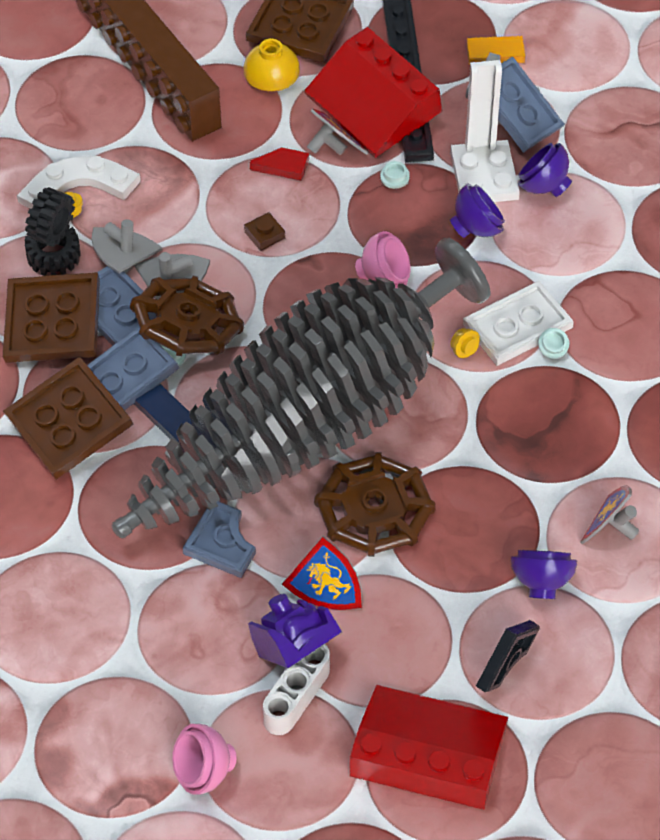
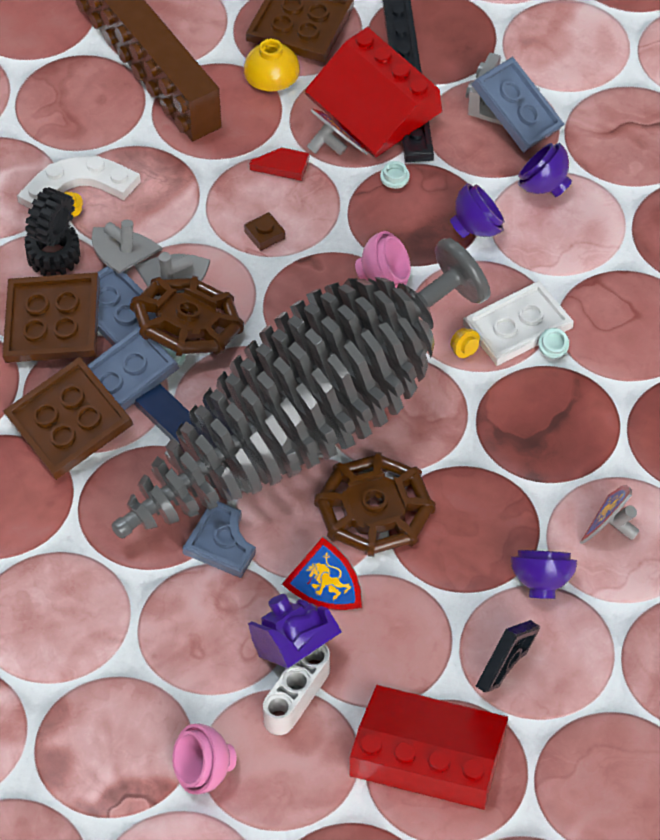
white bracket [450,60,520,202] -> none
light orange tile [467,36,525,65] -> none

